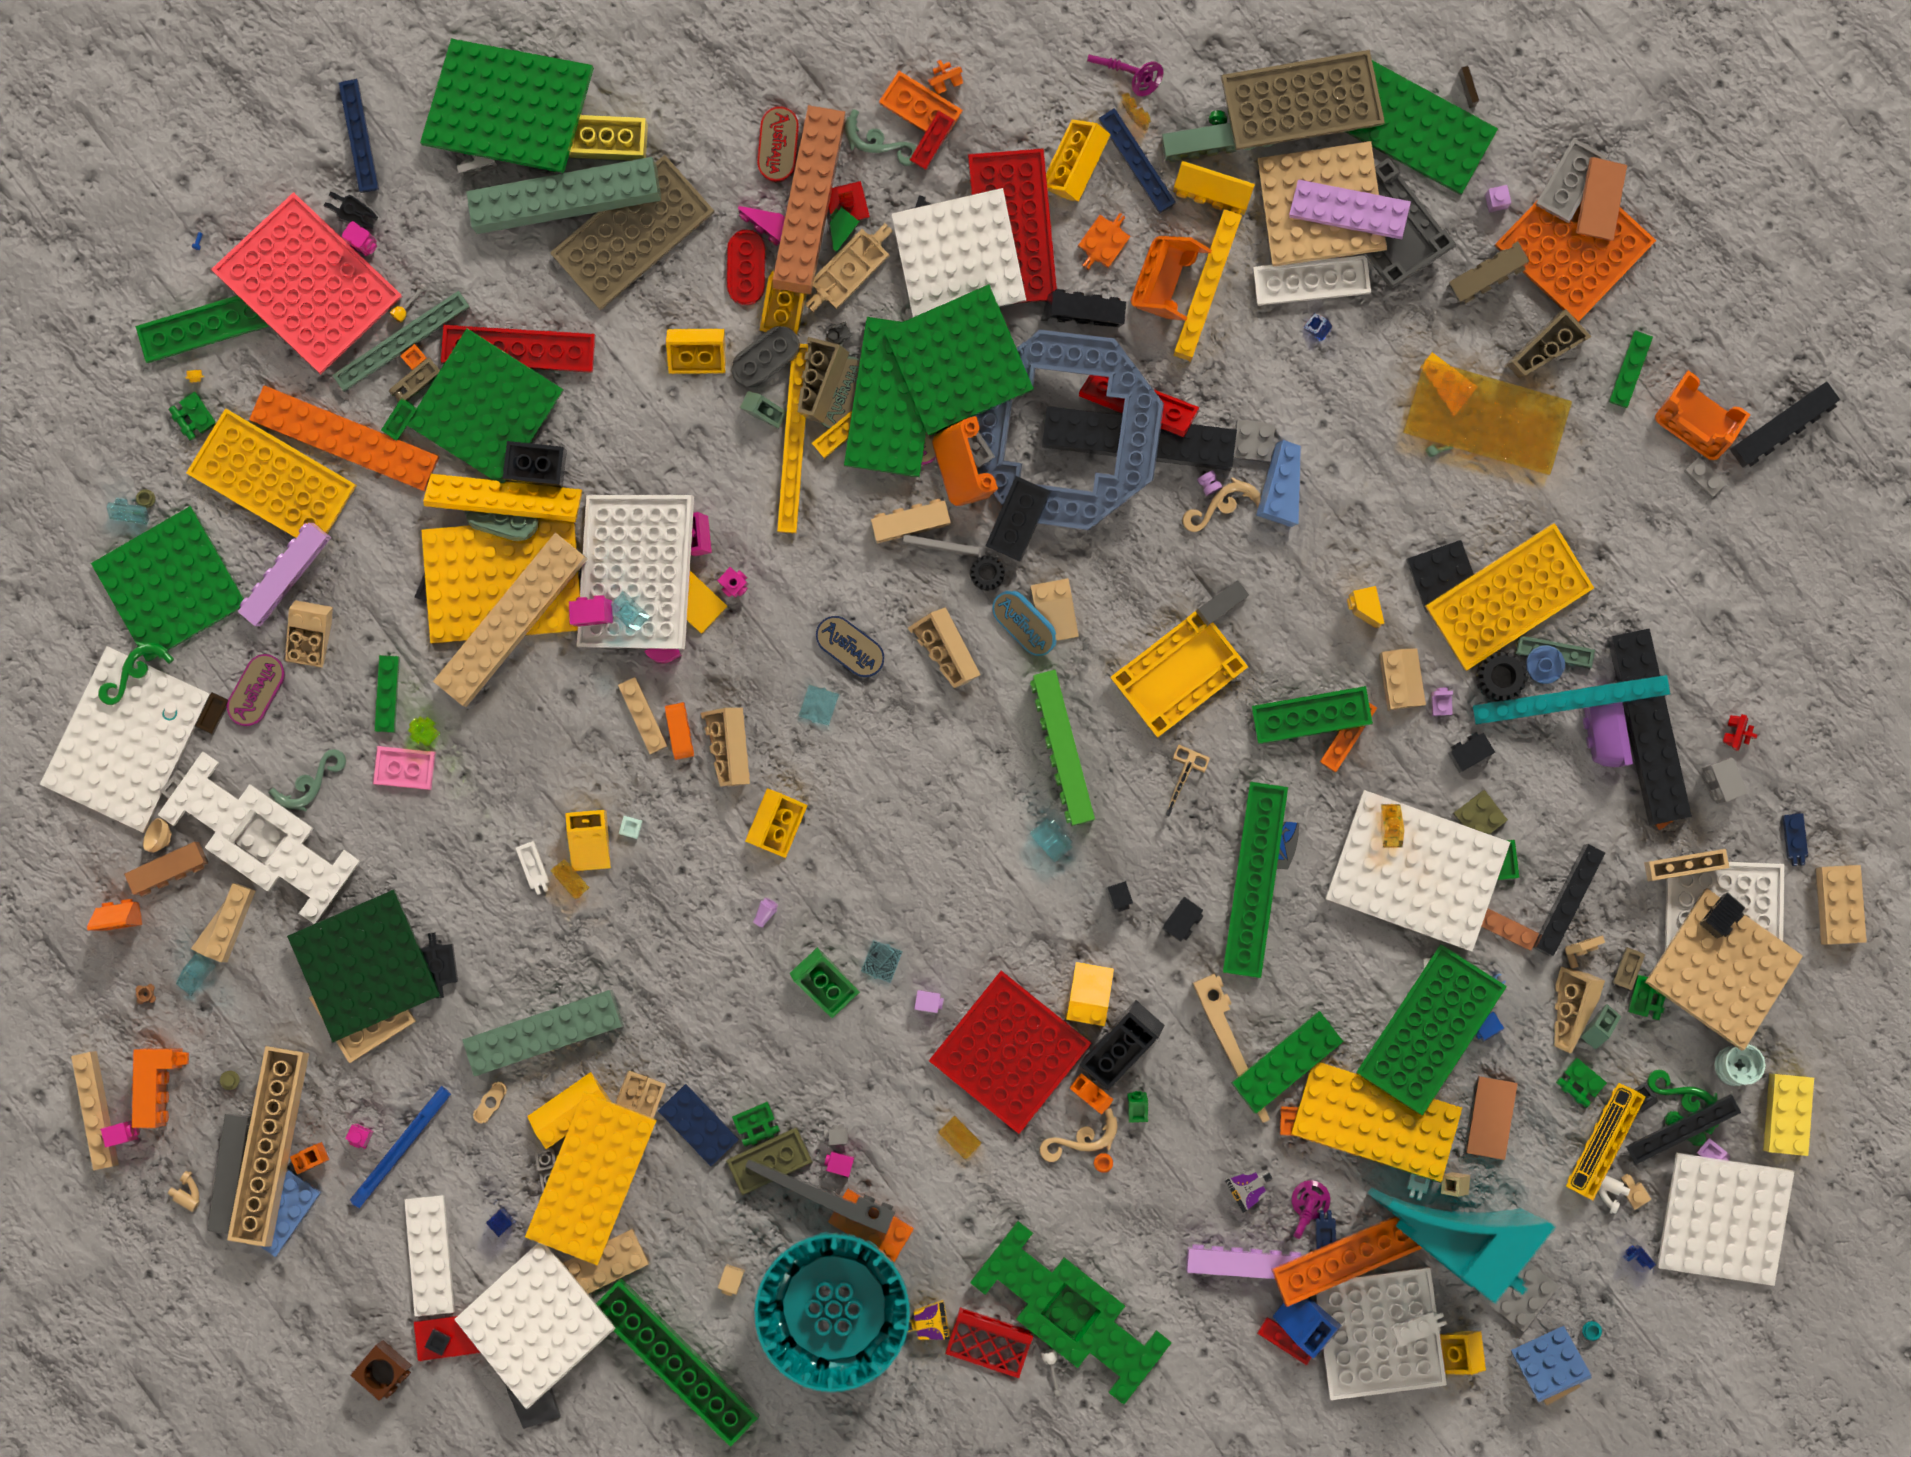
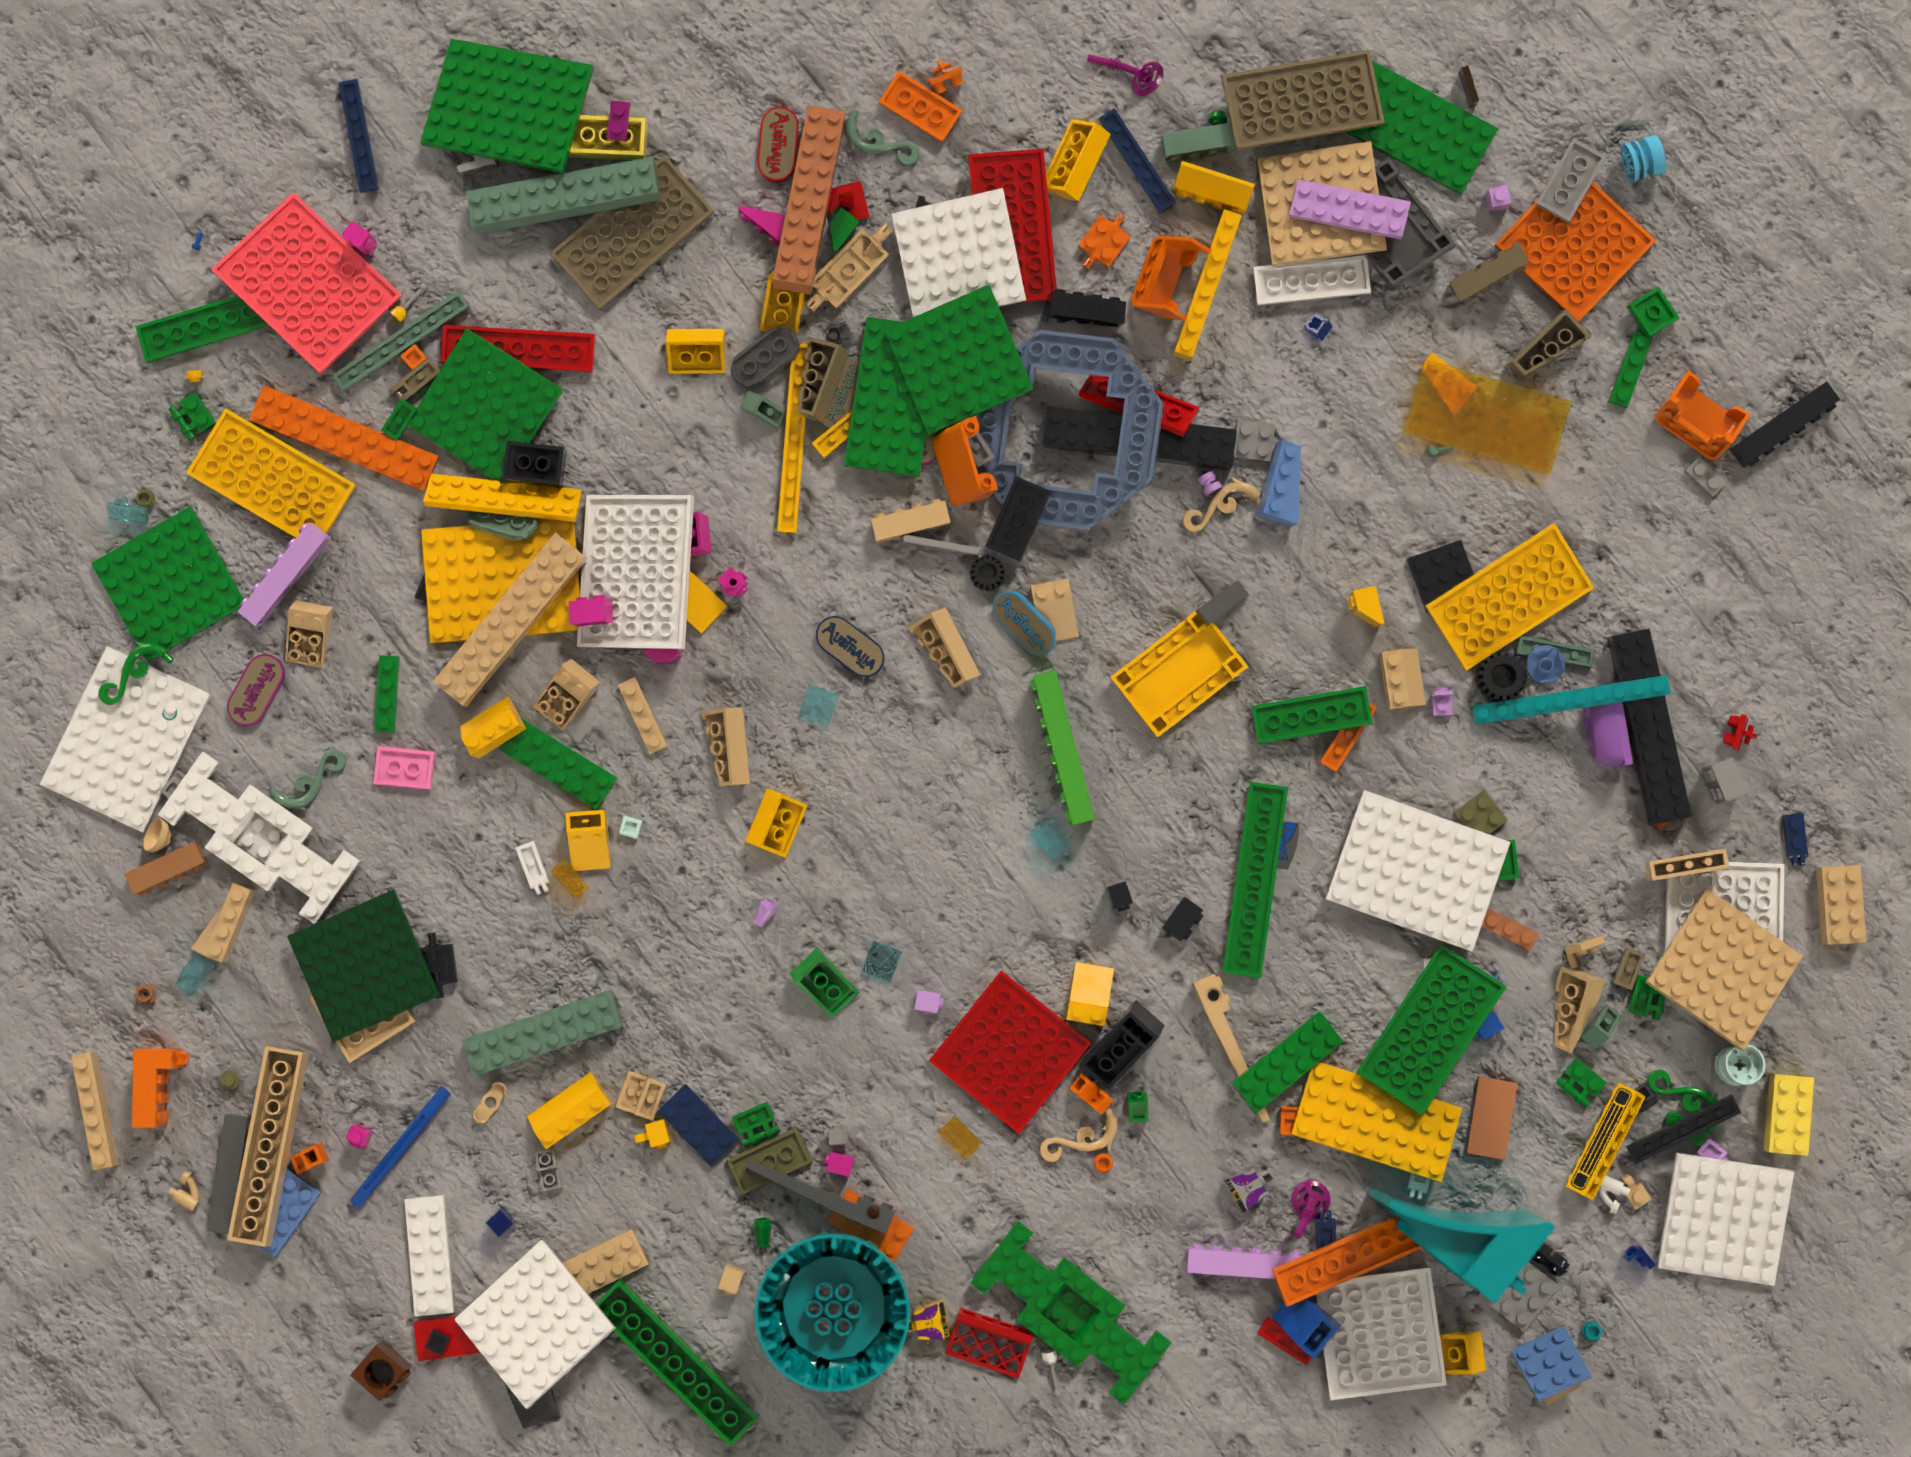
orange slope [87,899,142,931] -> none
dark pink brick [101,1121,140,1148] -> none
dark brown tile [195,692,228,735] -> none
black hinge [324,192,378,229] -> none
clear neon green brick [408,716,441,747] -> none
yellow plate [525,1091,656,1265] -> none
clear light blue slope [611,591,650,630] -> none
orange beam [665,702,694,760] -> none
red tile [727,229,765,305] -> none
red tile [910,110,955,170] -> none
clear yellow slope [1121,92,1151,131] -> none
tan piece [1166,744,1210,817] -> none
clear yellow slope [1381,804,1405,848] -> none
white hinge [1392,1311,1447,1346] -> none
tan brick [1441,1172,1470,1197] -> none
black brick [1448,732,1495,773] -> none
black brick [1533,844,1605,956] -> none
nougat tile [1576,157,1627,241] -> none
black brick [1699,892,1746,939] -> none
none -> yellow slope [460,696,527,759]
none -> green plate [499,718,617,810]
none -> tan slope [533,659,601,731]
none -> magenta plate [607,101,631,142]
none -> yellow brick [634,1119,671,1149]
none -> green cone [753,1217,772,1248]
none -> black hinge [1532,1243,1570,1277]
none -> medium azure wheel [1621,135,1666,182]
none -> green plate [1627,287,1679,338]

